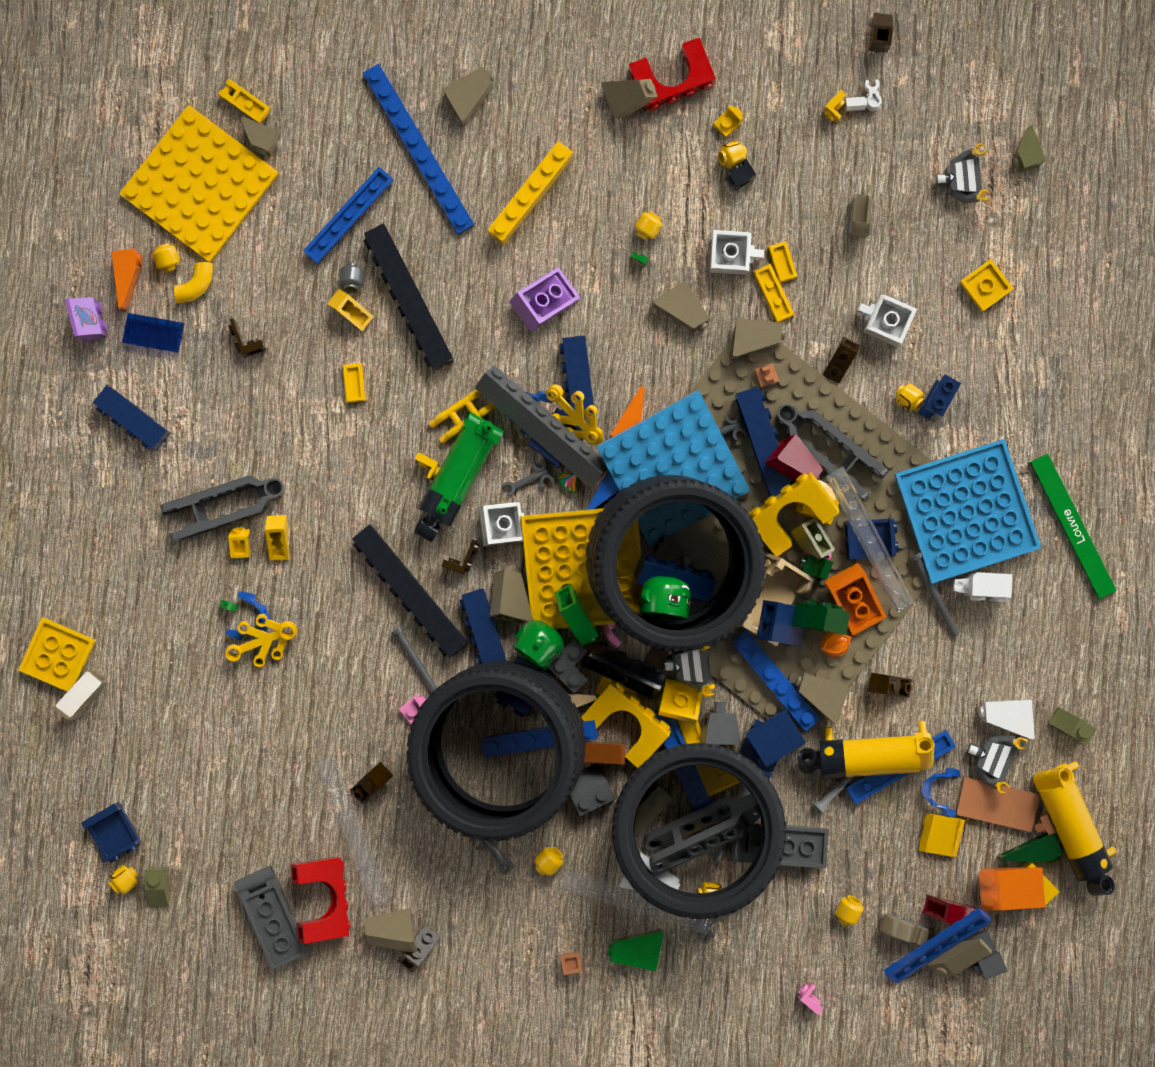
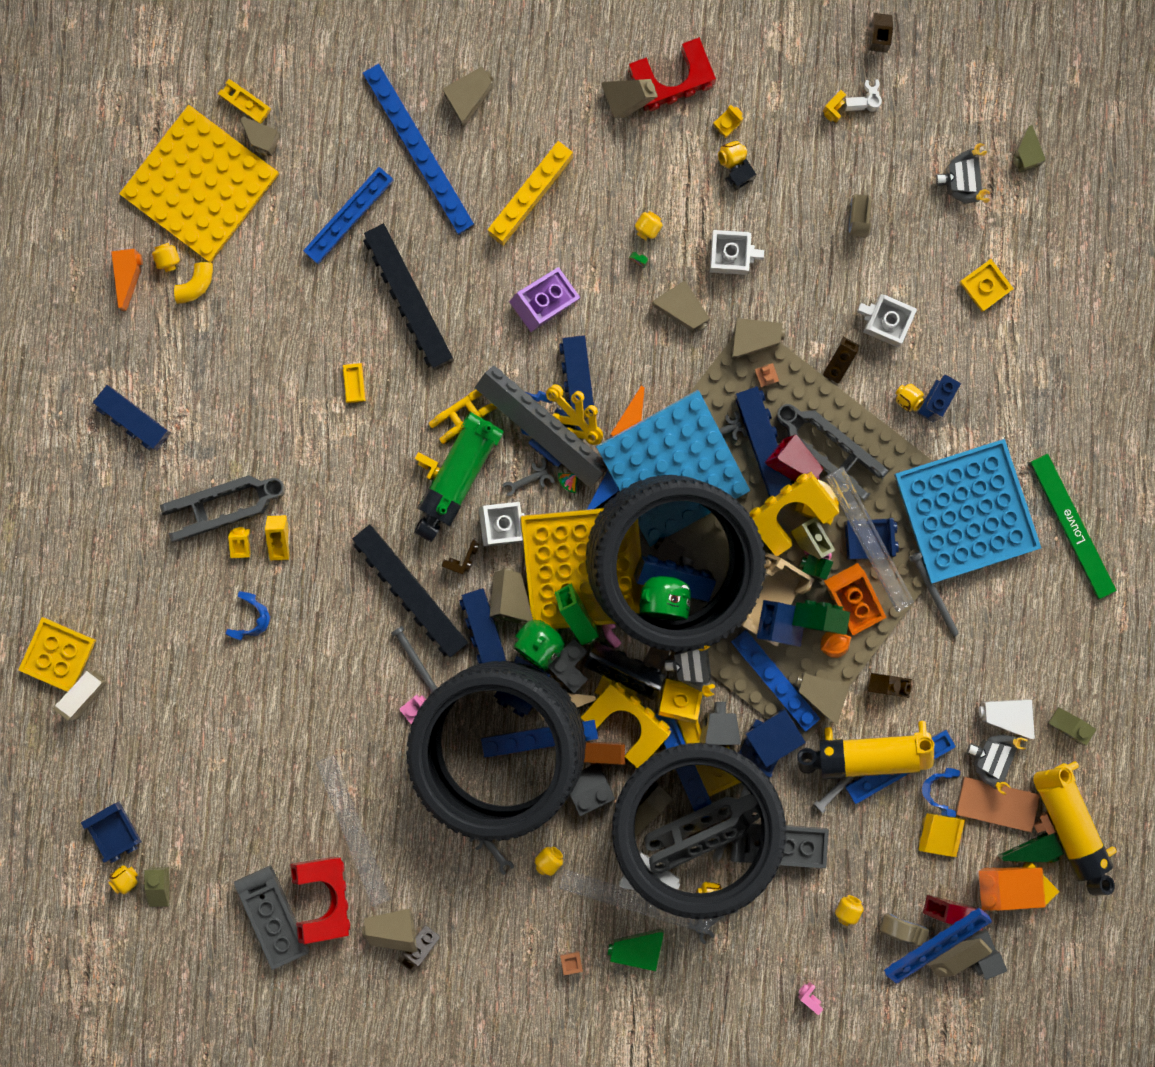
medium lavender slope [65,297,108,343] -> none
clear blue piece [122,313,185,353] -> none
green tile [219,600,239,612] -> none
yellow plant [225,614,297,667] -> none
dark brown bracket [228,318,267,358] -> none
yellow arch [327,289,374,331] -> none
dark grey head [339,263,364,293] -> none
dark brown slope [350,762,393,804] -> none
yellow tile [753,264,795,323] -> none
yellow tile [768,241,798,283] -> none
white hinge [953,572,1012,602] -> none

